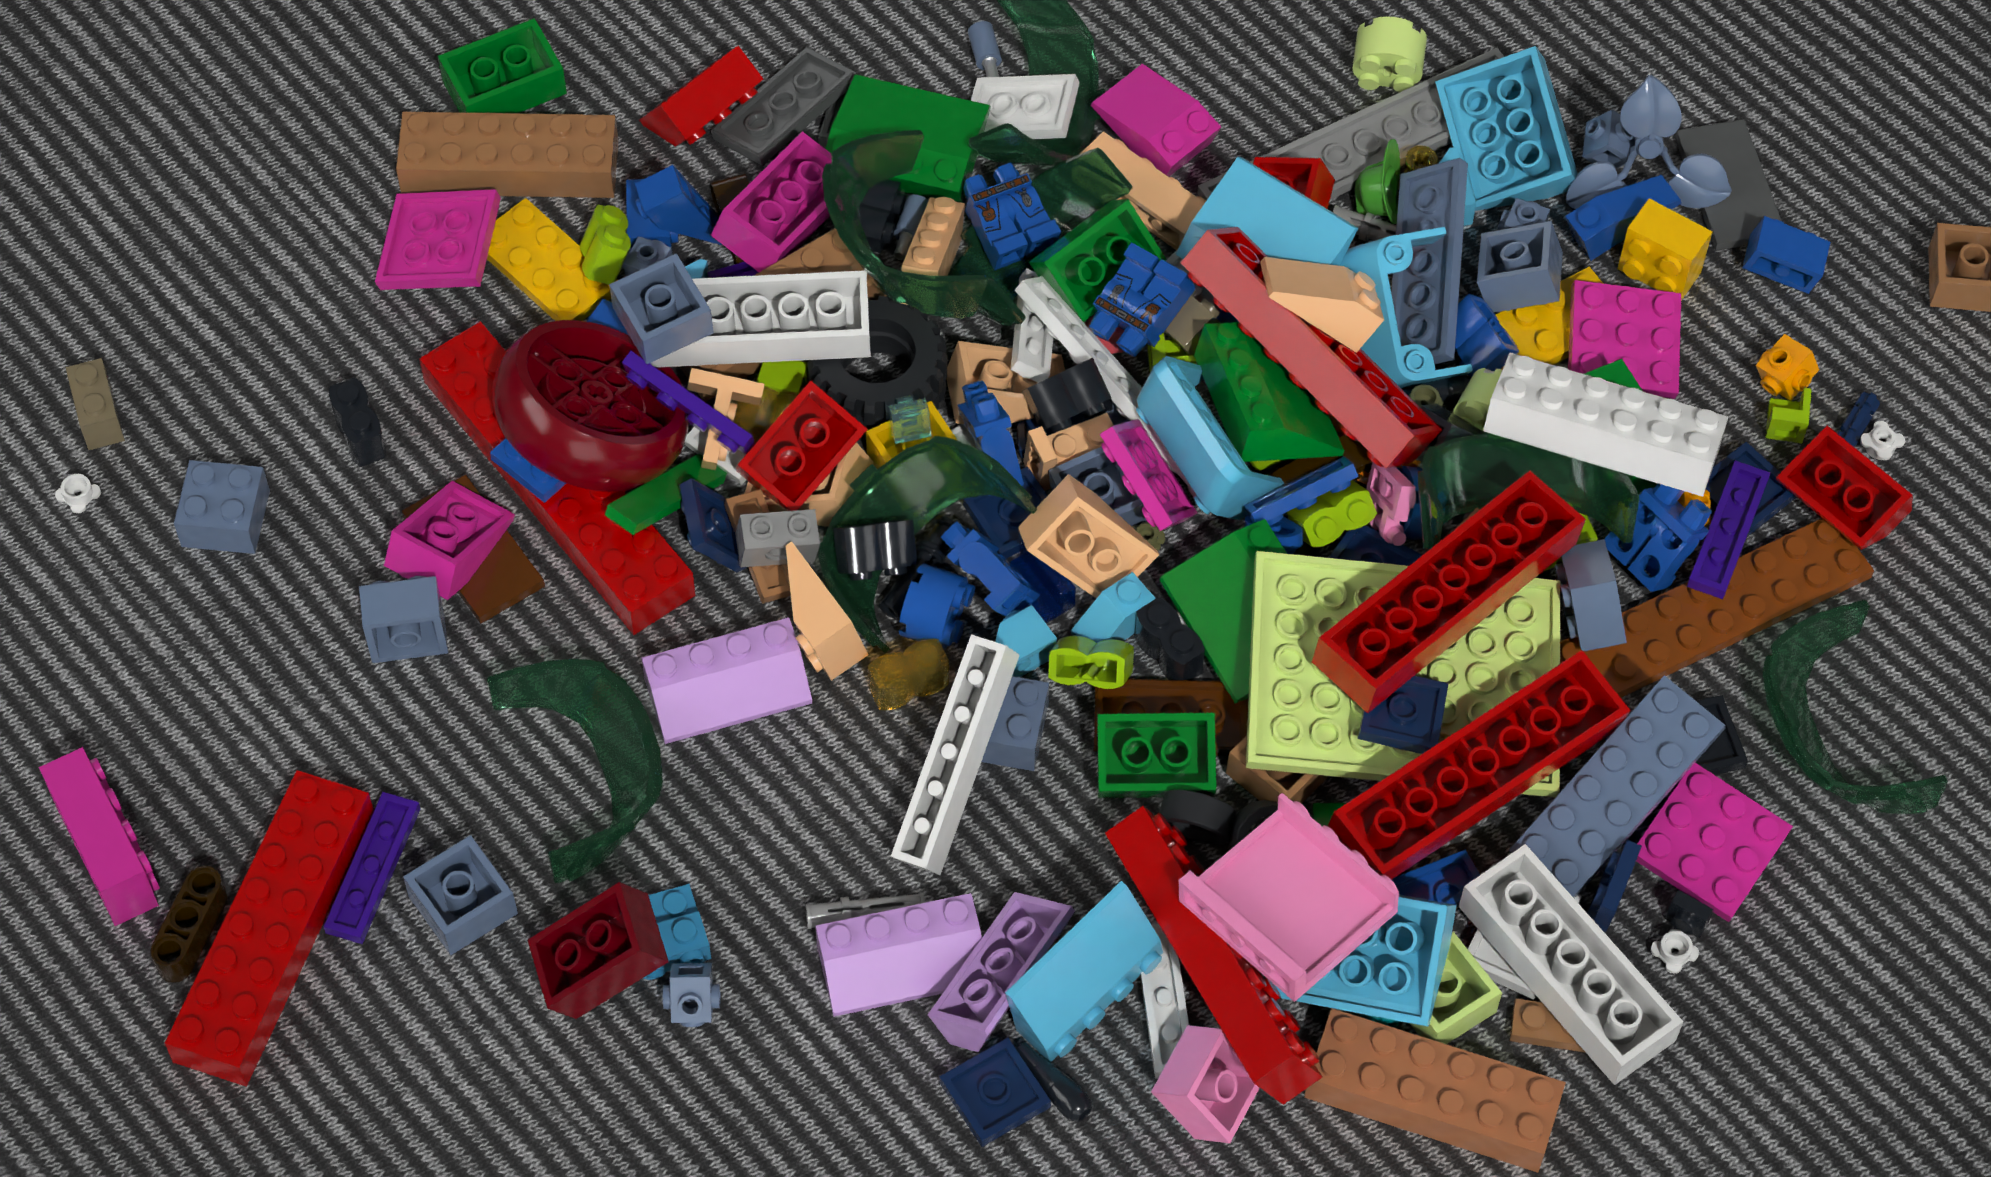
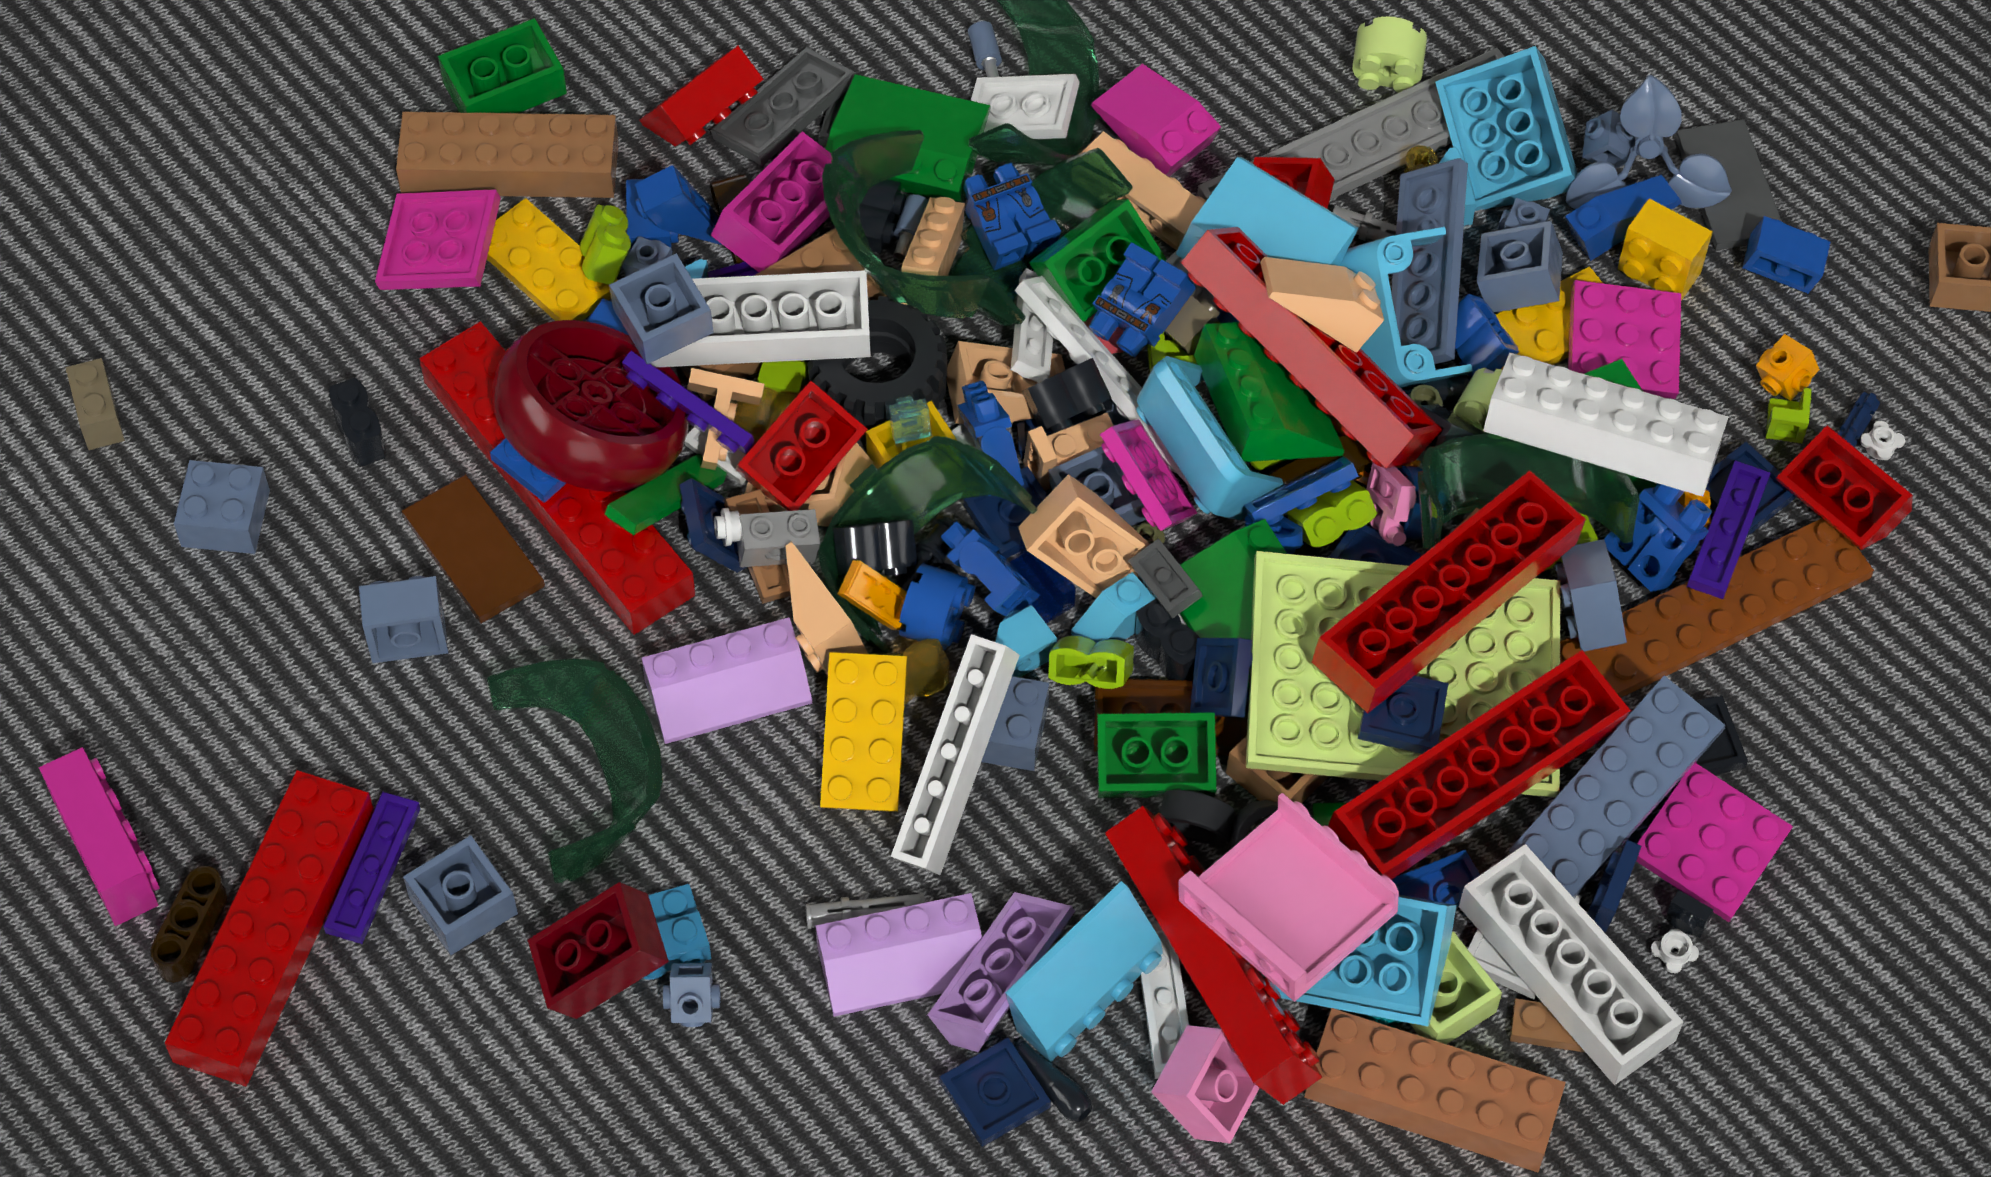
white plate [55,474,101,513] -> none
dark pink slope [384,481,515,600] -> none
bright green piece [1355,139,1400,224] -> none
clear green piece [1763,600,1948,814] -> none
none -> white plate [714,508,741,546]
none -> yellow plate [820,652,907,812]
none -> light orange plate [838,560,907,631]
none -> dark grey plate [1128,538,1203,619]
none -> dark blue plate [1190,638,1253,717]

